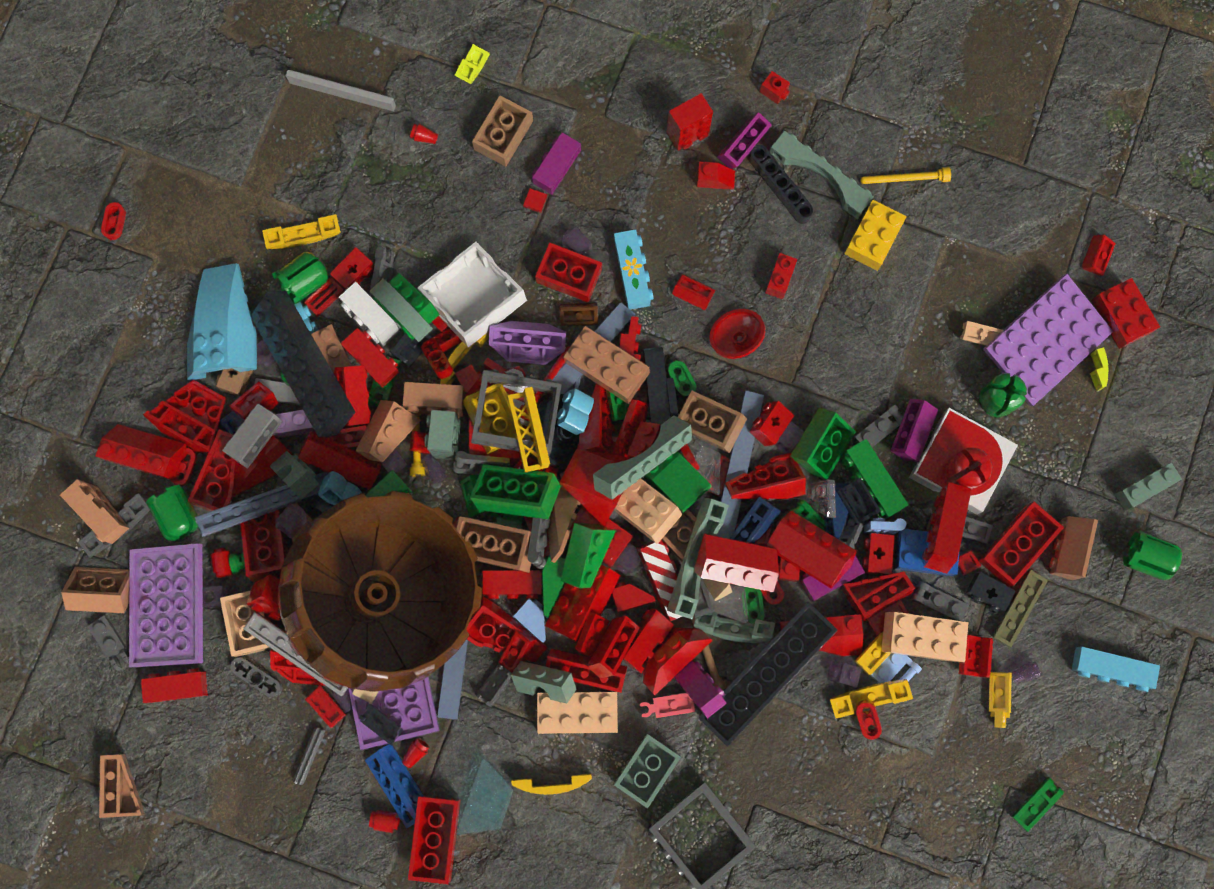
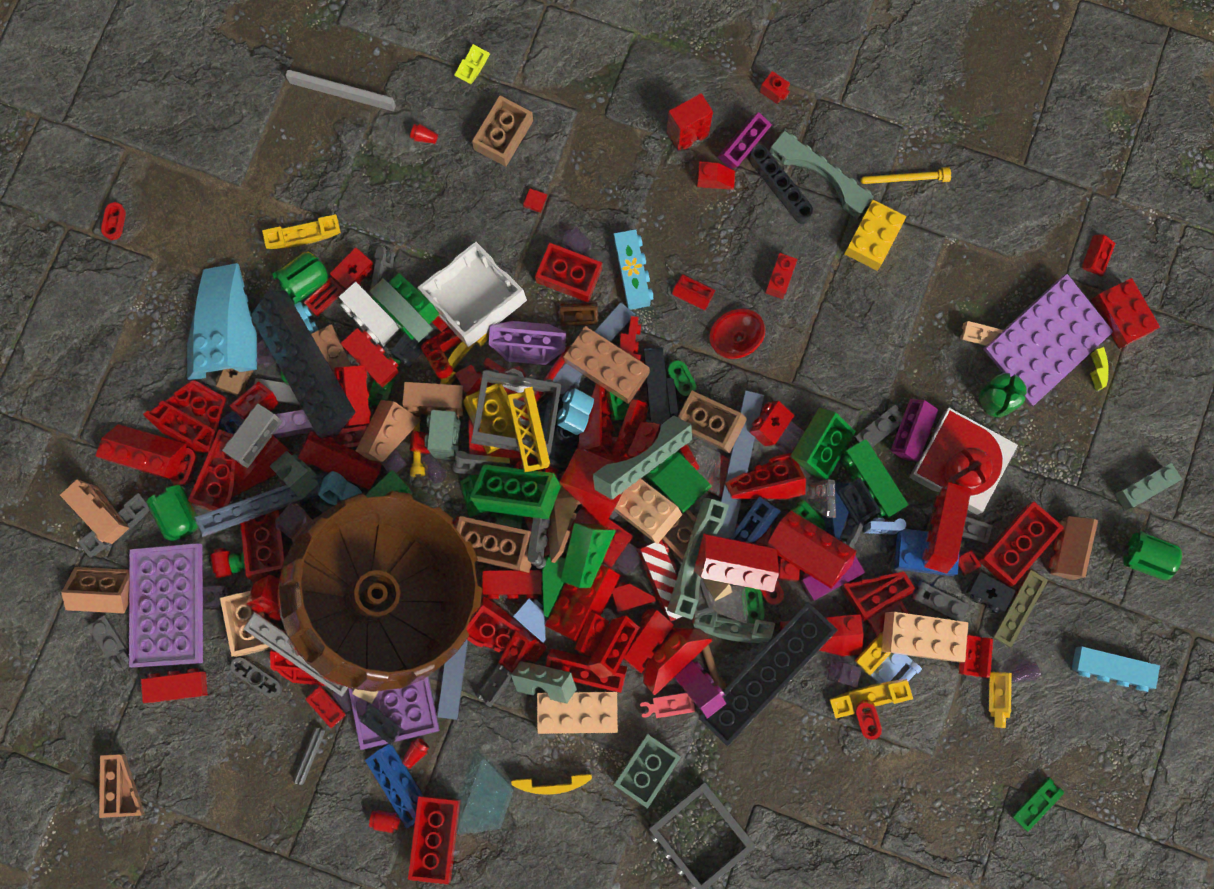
magenta brick [532,133,581,195] -> none
red brick [862,533,894,575] -> none

